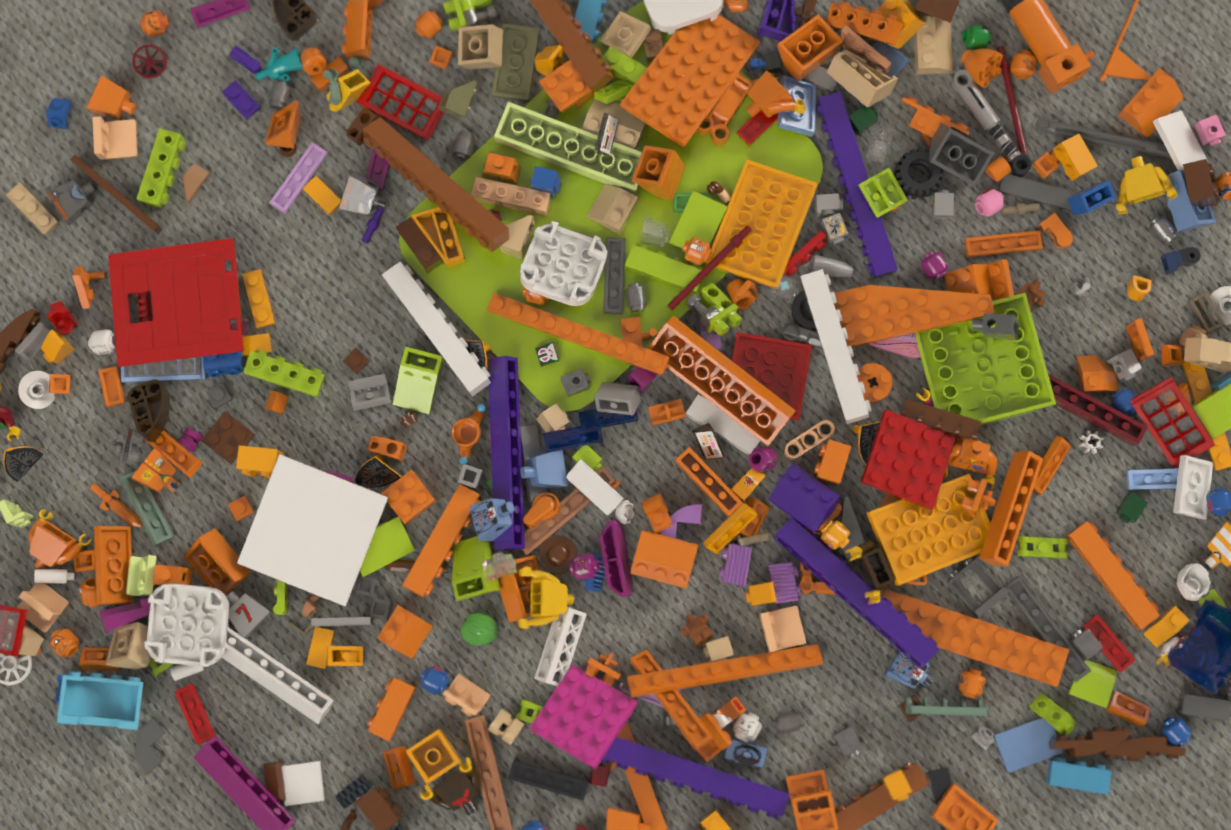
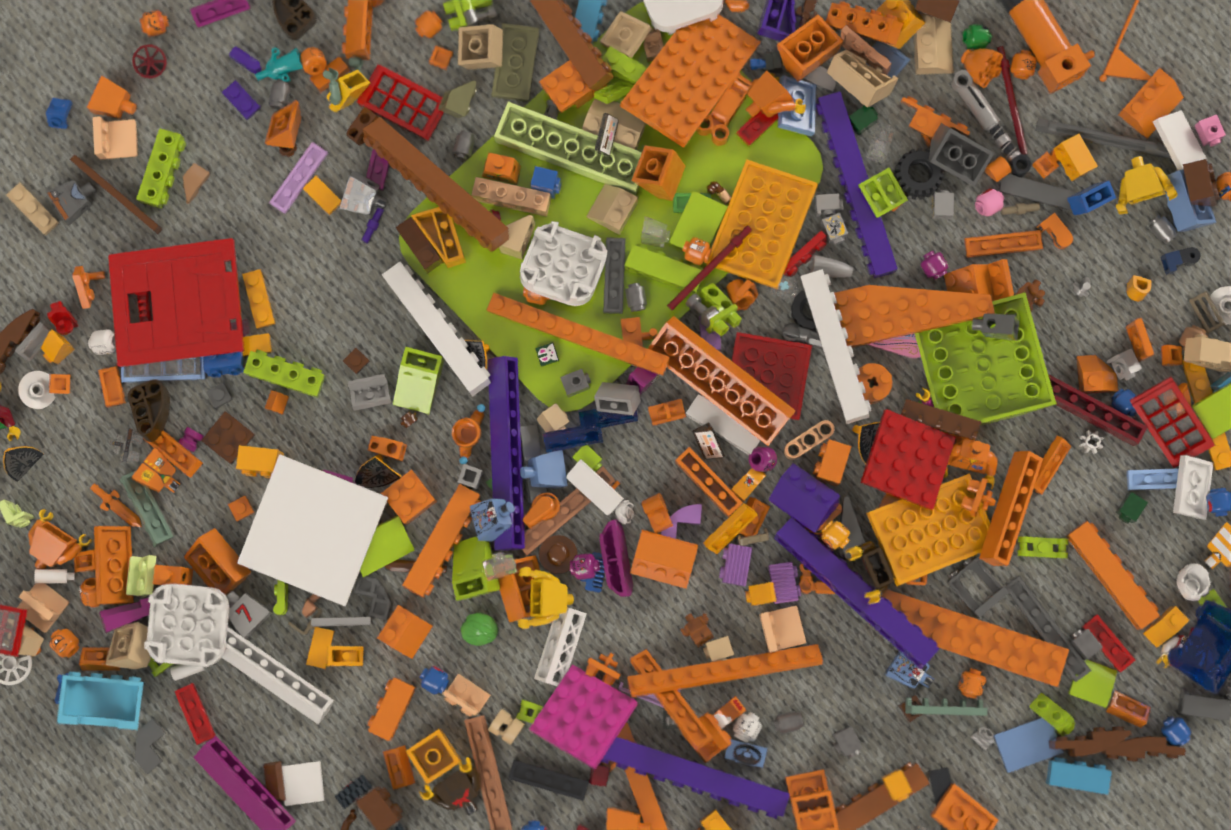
light orange slope [535,45,565,76] -> none

